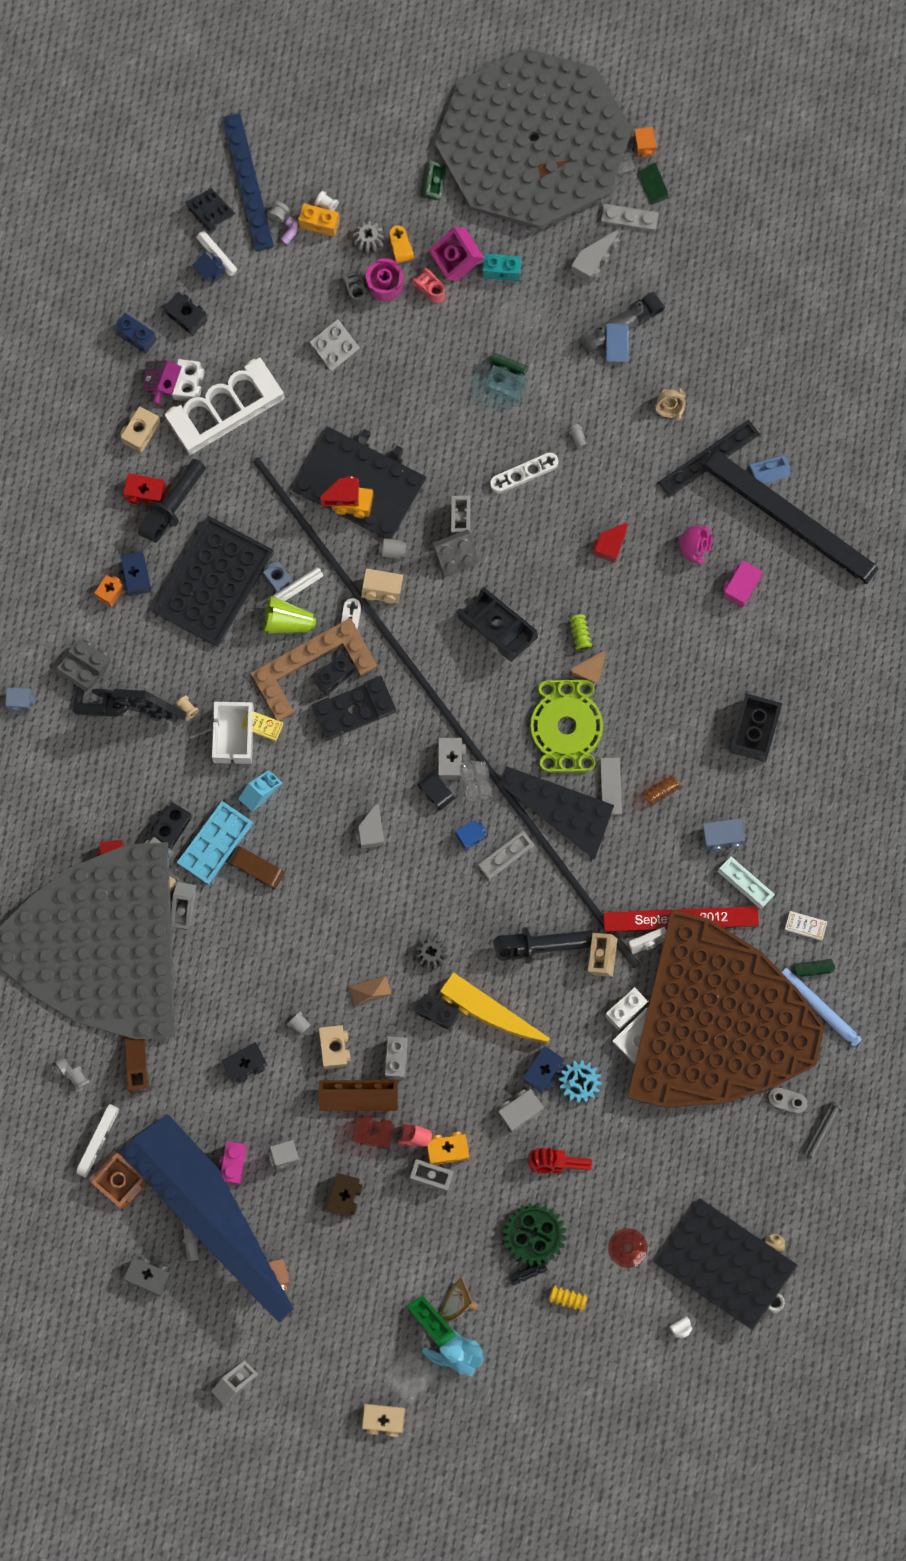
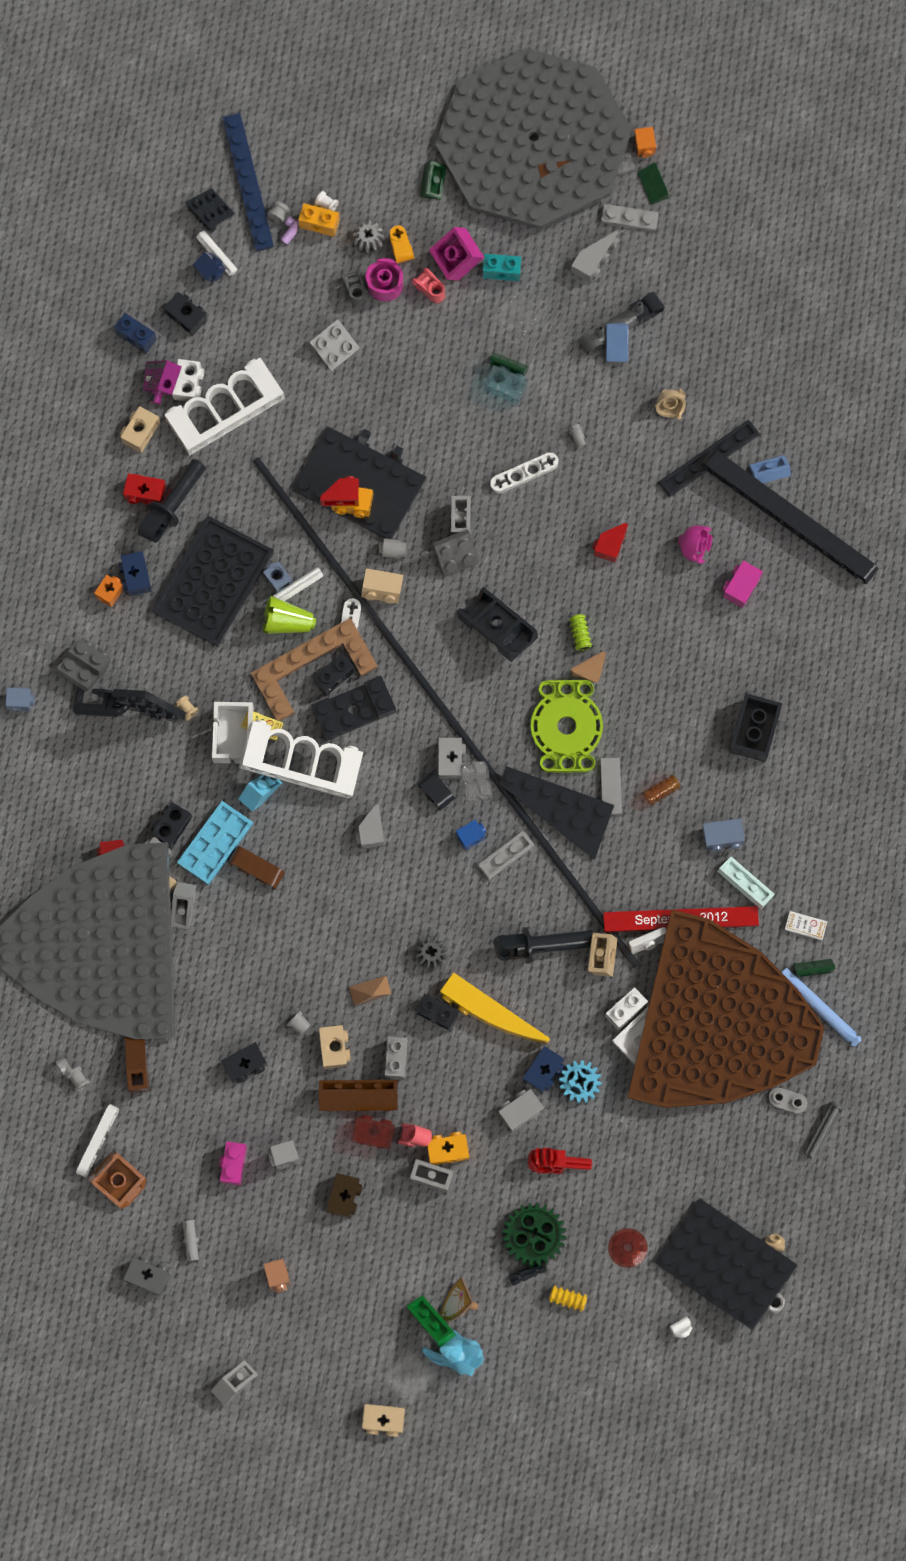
dark blue wedge [119,1114,294,1323] -> none
none -> white fence [239,720,363,799]

